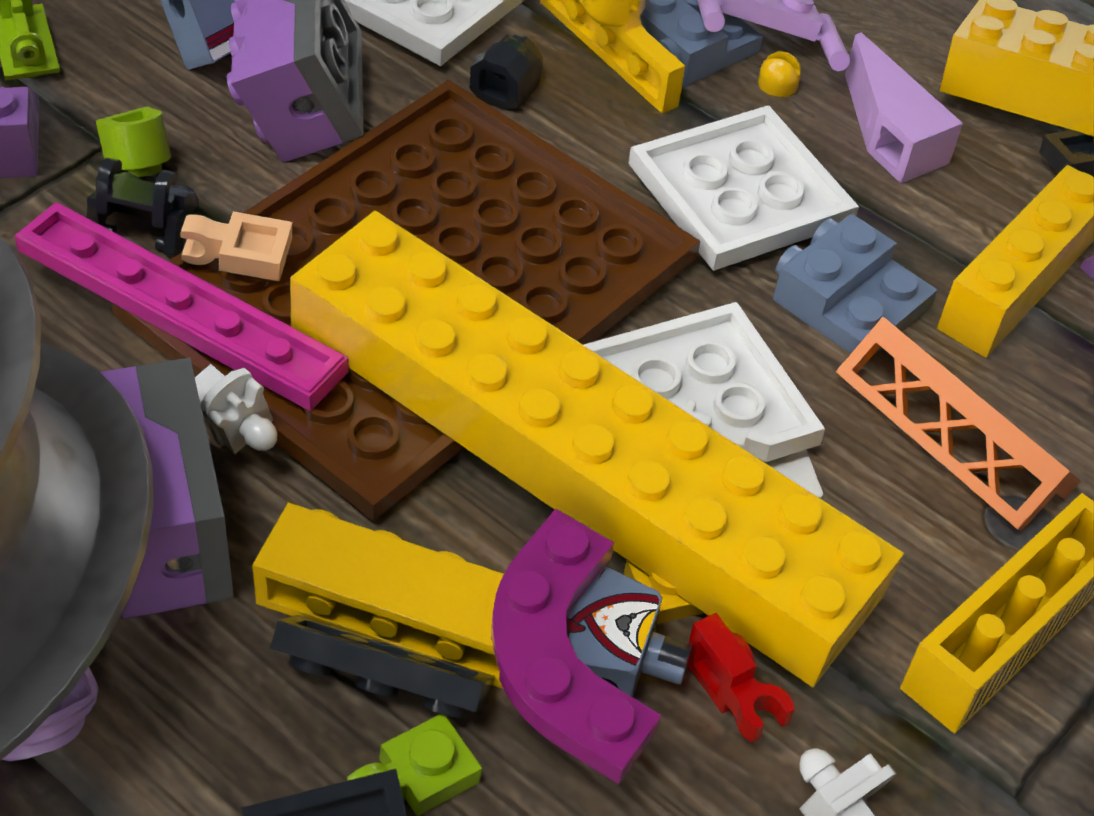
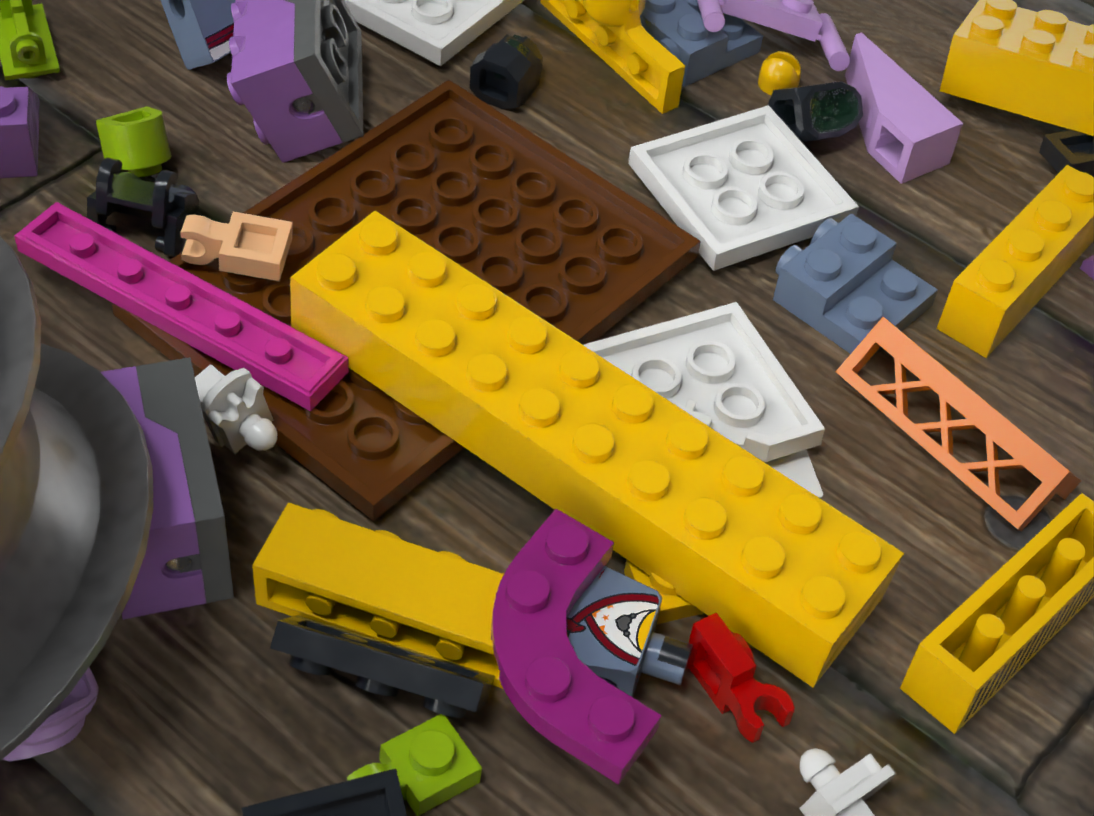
none -> rock [767,81,863,142]

